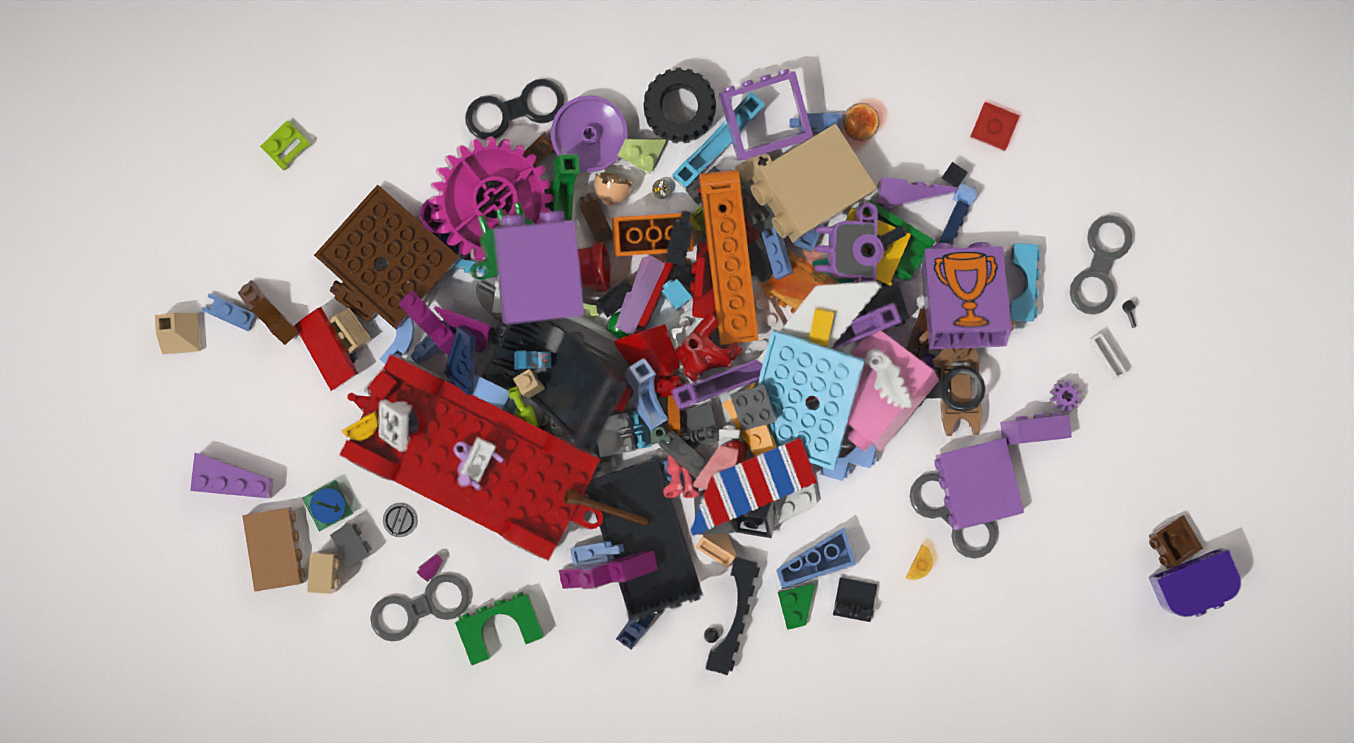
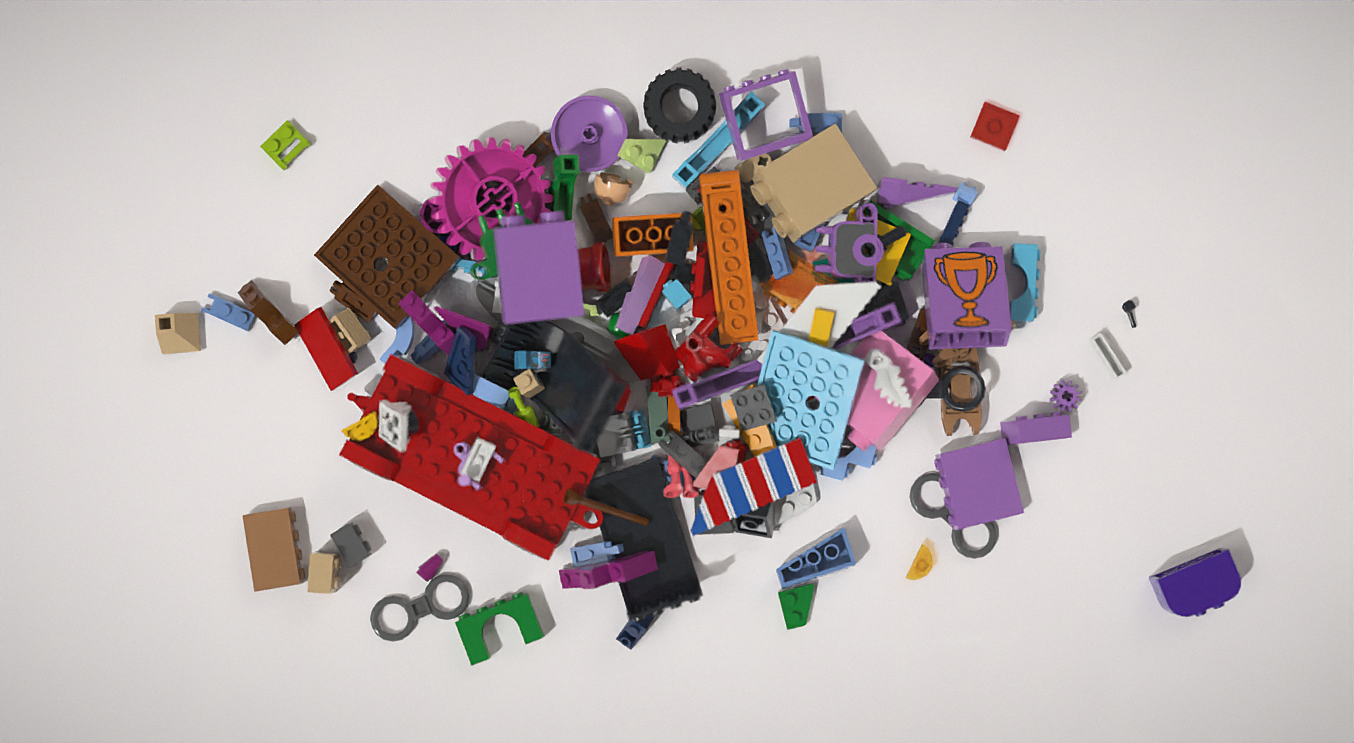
medium lavender wedge [190,452,274,498] -> none
piece [302,480,354,532] -> none
red brick [367,370,399,401] -> none
light grey sticker [383,503,417,537] -> none
black bar [465,79,565,140] -> none
light blue arch [624,359,668,431] -> none
tile [652,179,671,199] -> none
light nougat slope [695,534,736,568] -> none
black hinge [703,627,719,643] -> none
black arch [705,556,760,676] -> none
black hinge [833,577,878,622] -> none
clear orange cylinder [842,102,880,142] -> none
black tile [941,162,968,188] -> none
dark grey bar [1069,215,1133,315] -> none
reddish brown plate [1148,515,1203,569] -> none

